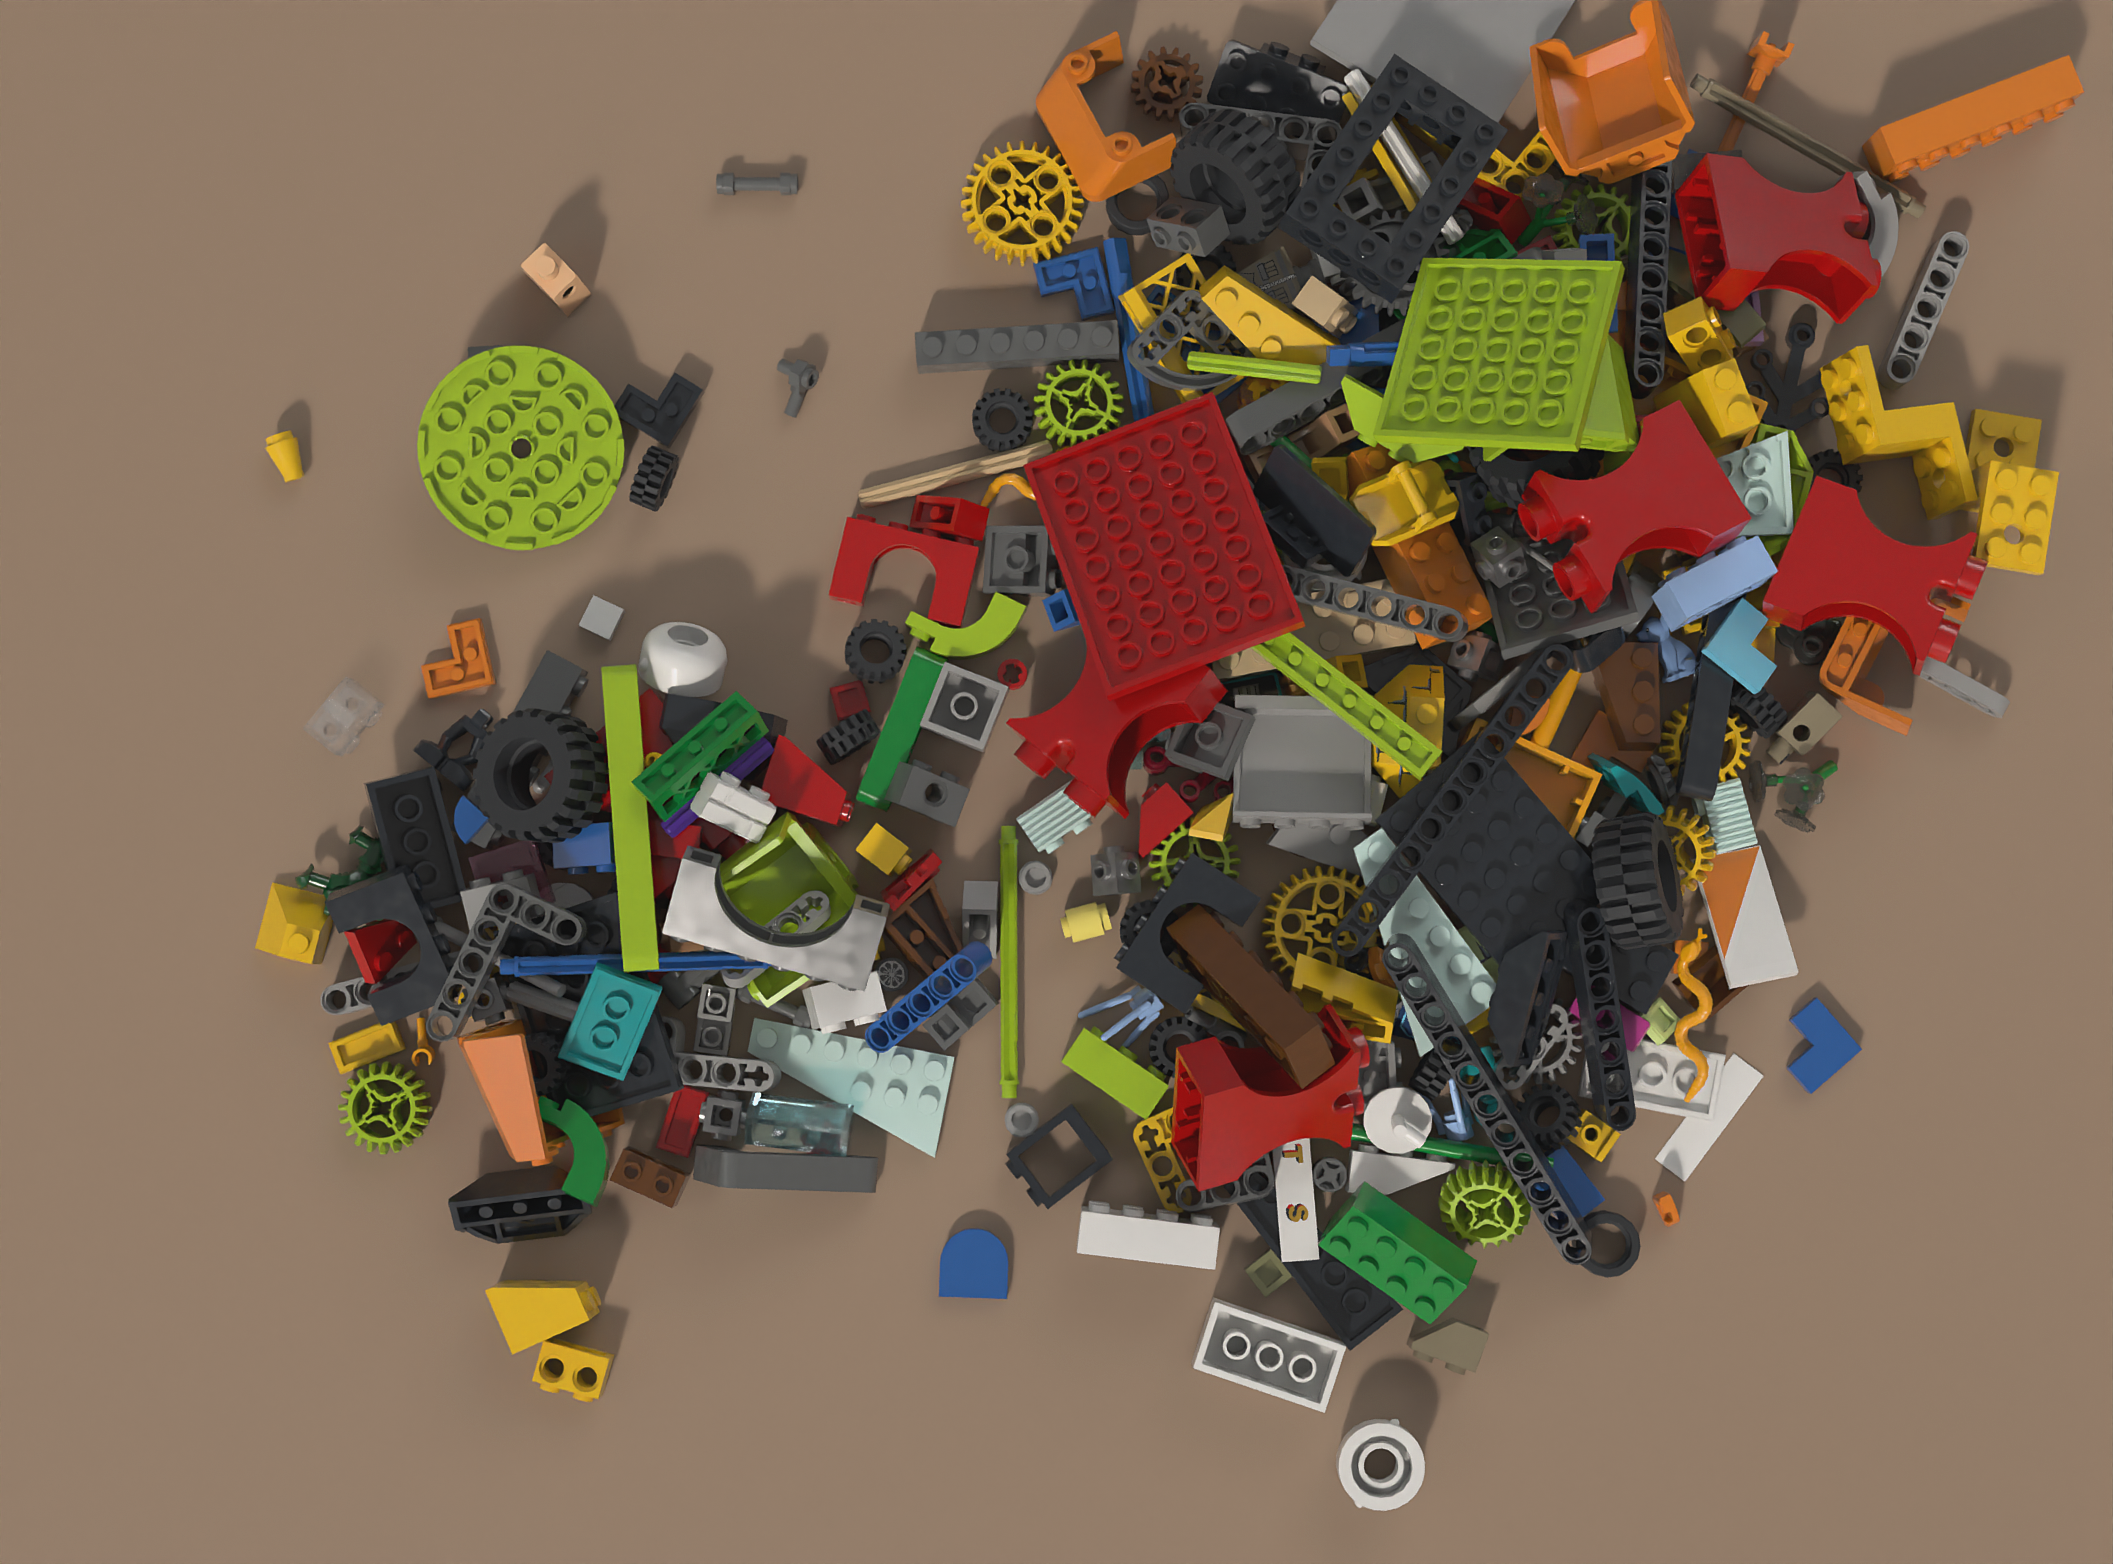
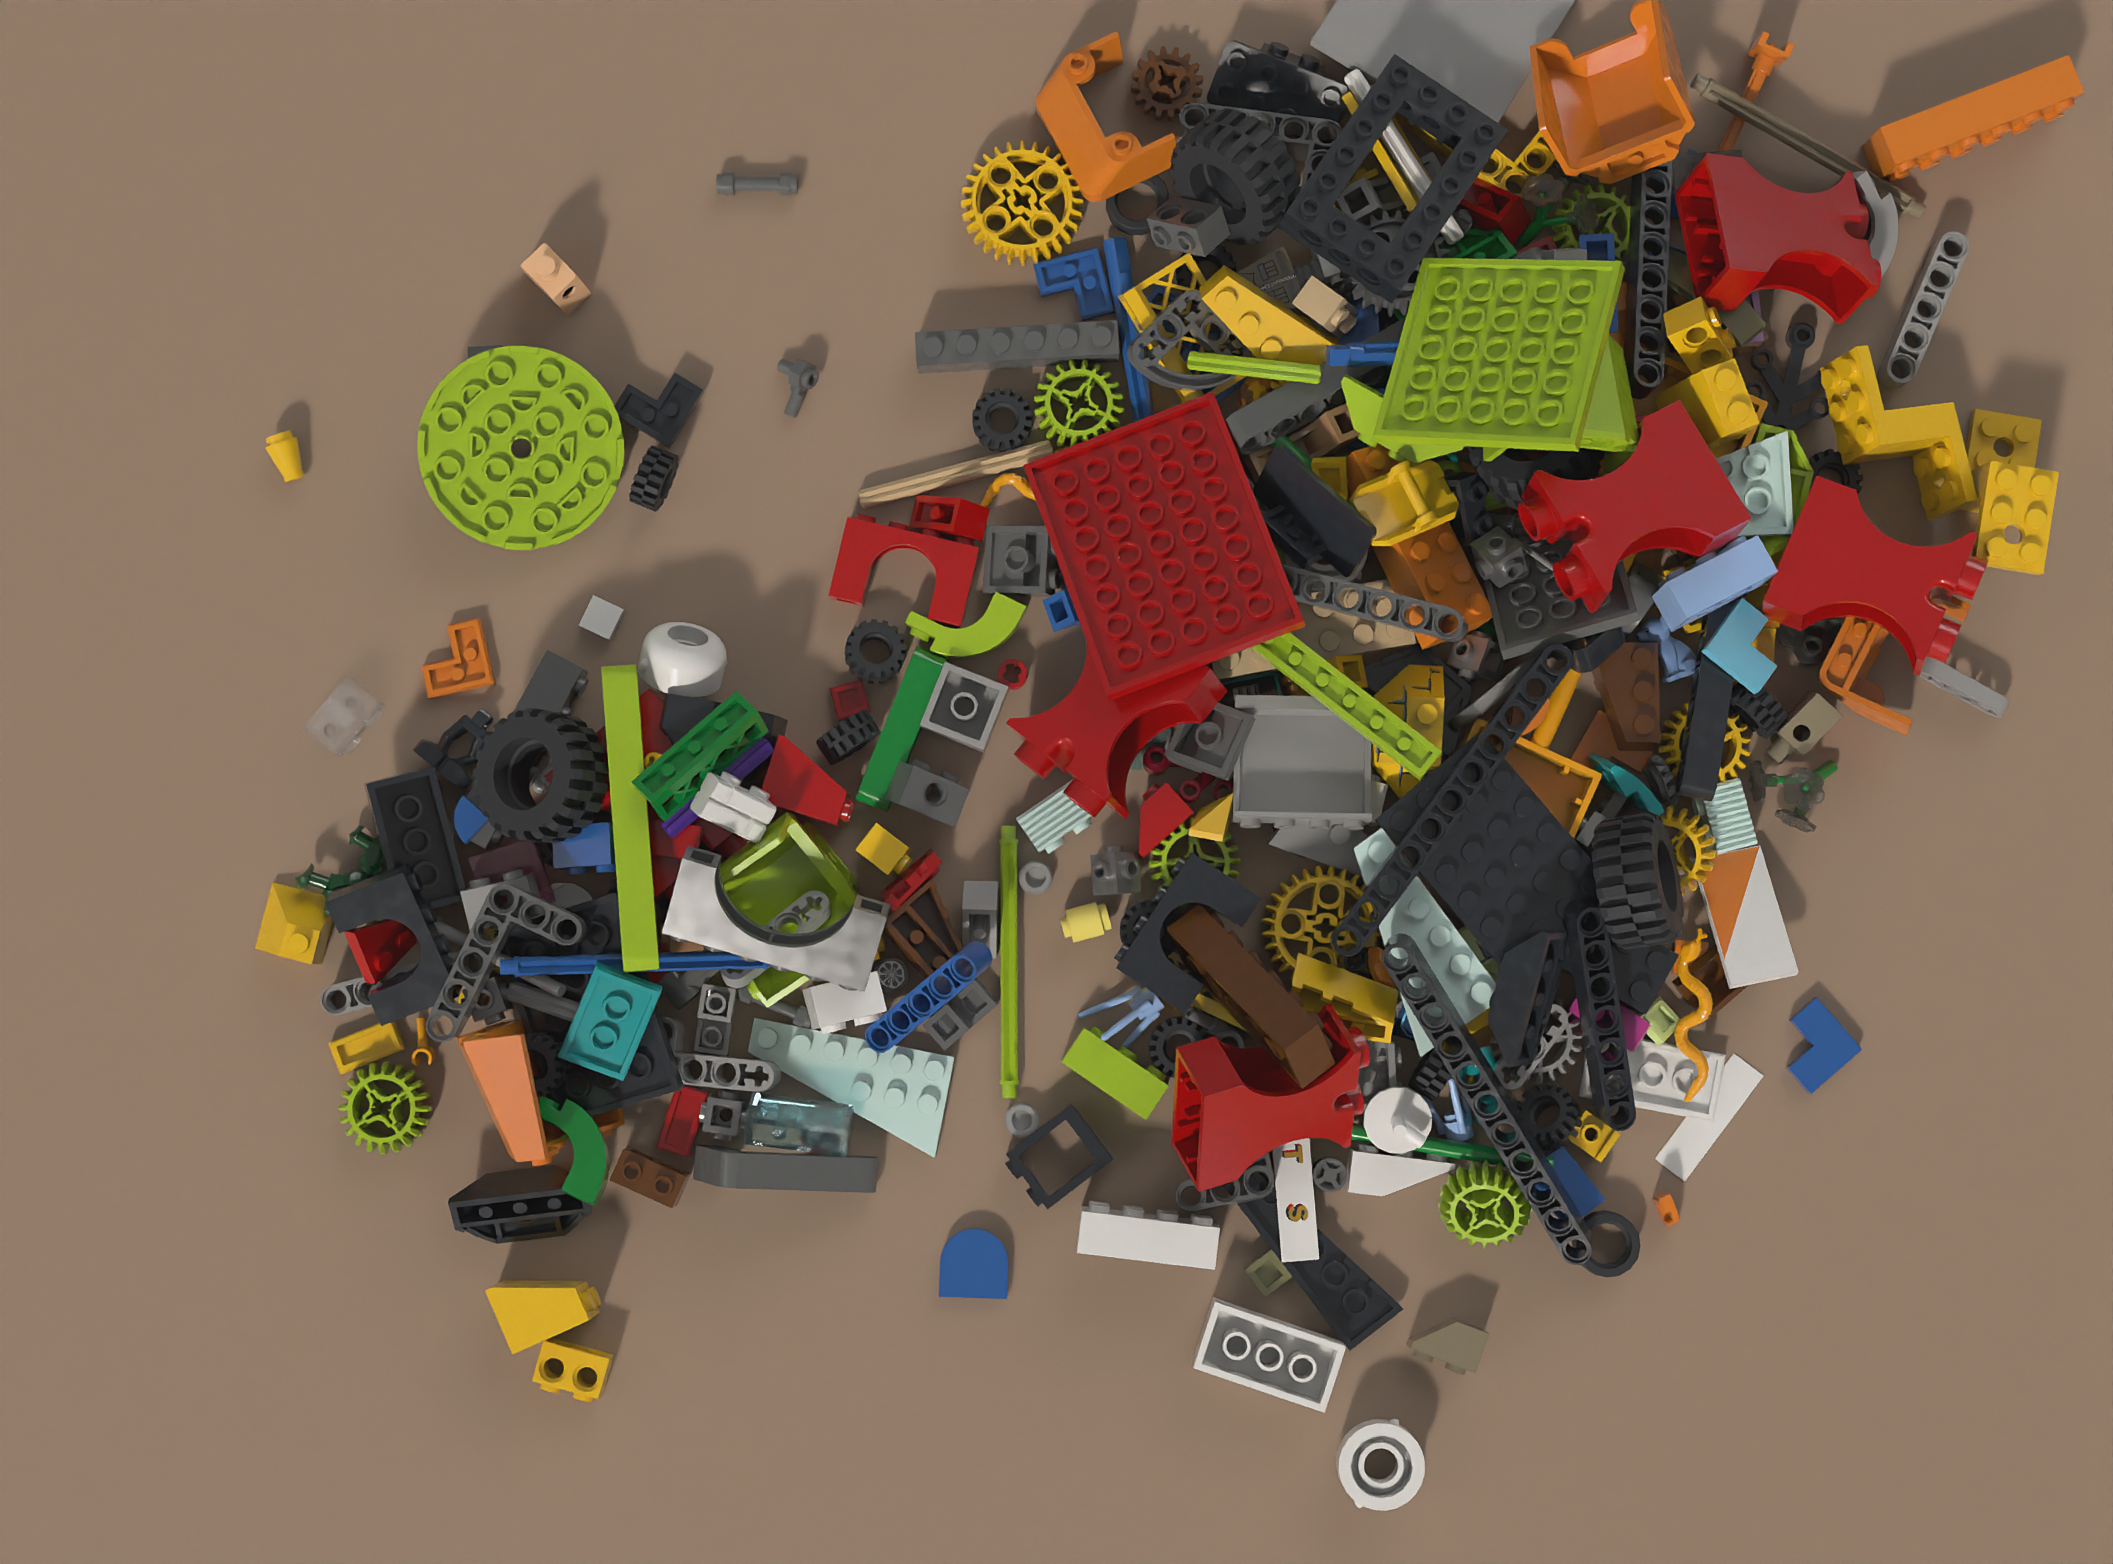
yellow beam [1133,1106,1192,1213] -> none
green brick [1318,1181,1477,1324] -> none

